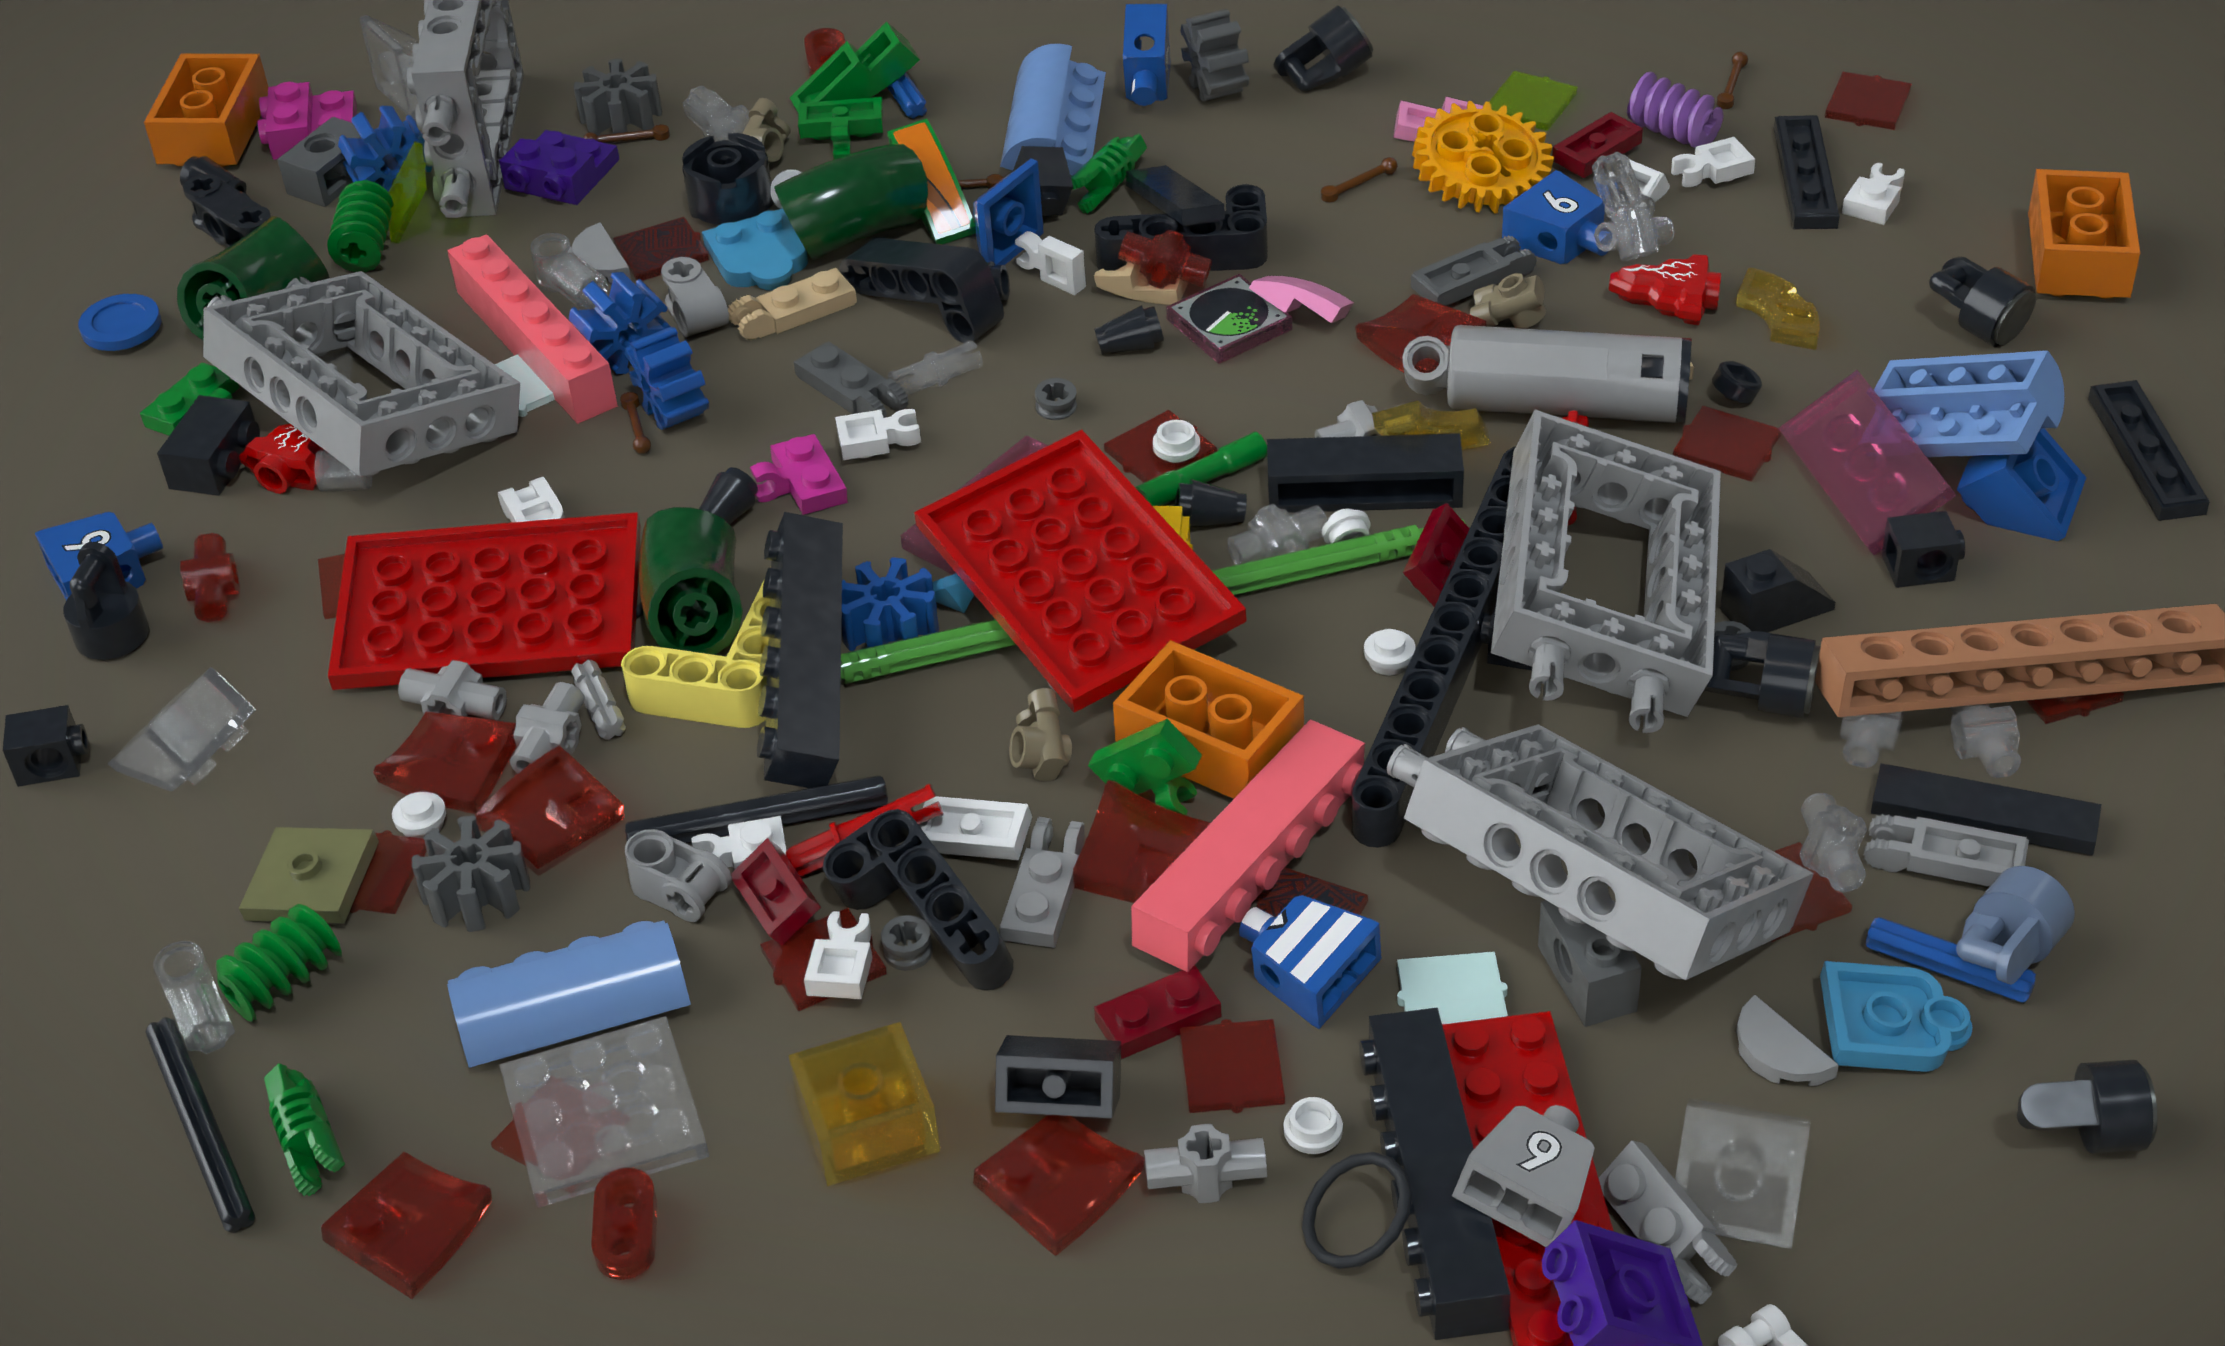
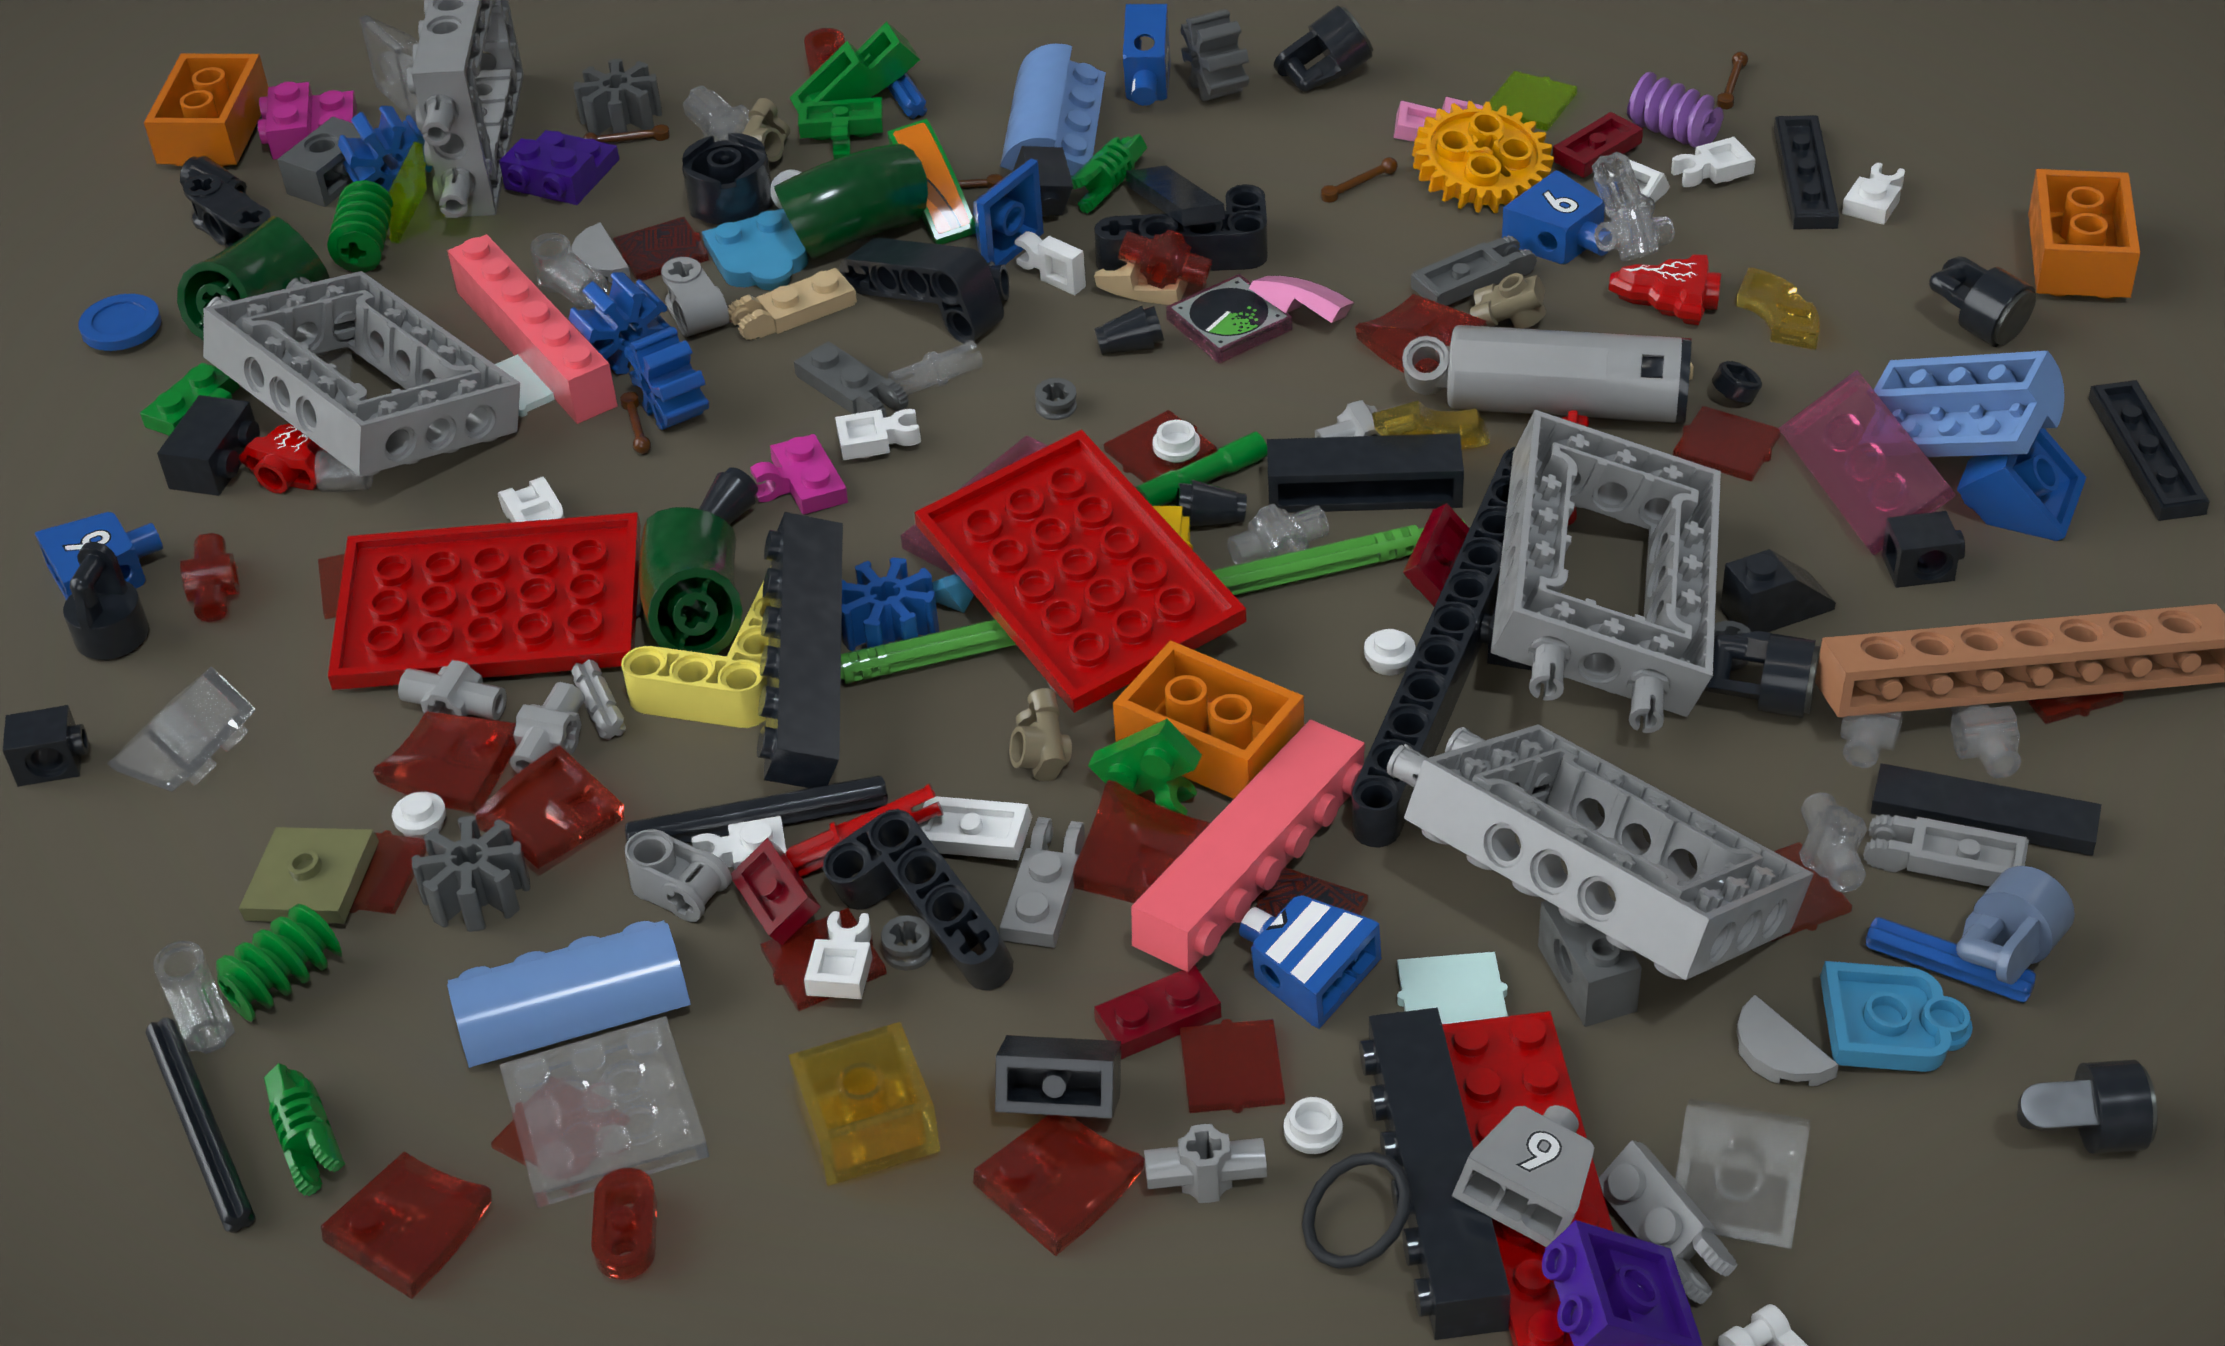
white plate [1322,509,1371,544] -> none
clear red piece [1825,71,1912,130] -> none

